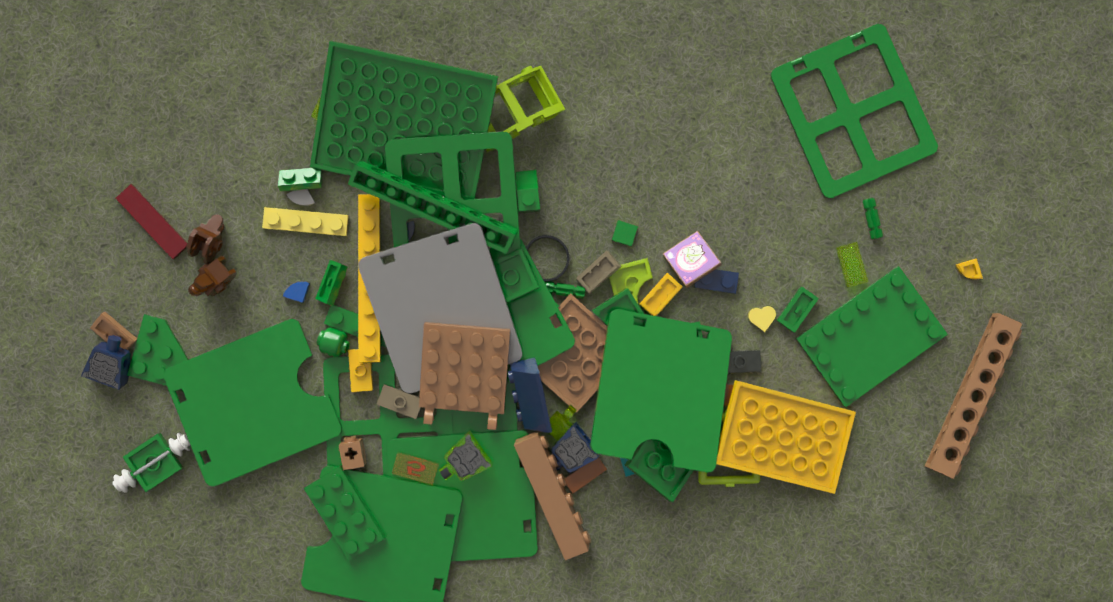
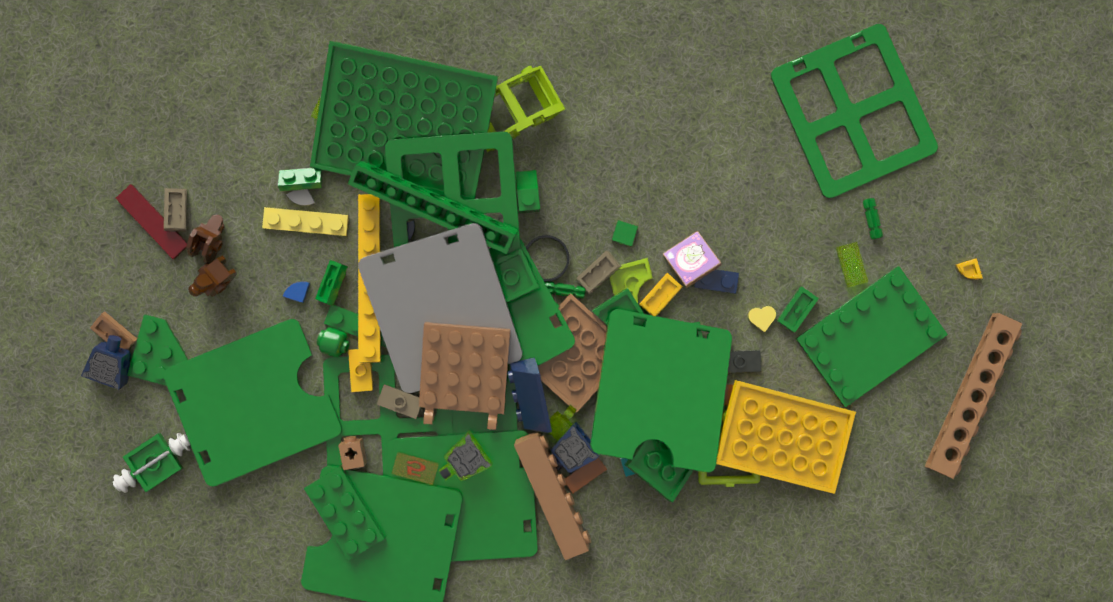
none -> dark tan plate [164,188,187,231]

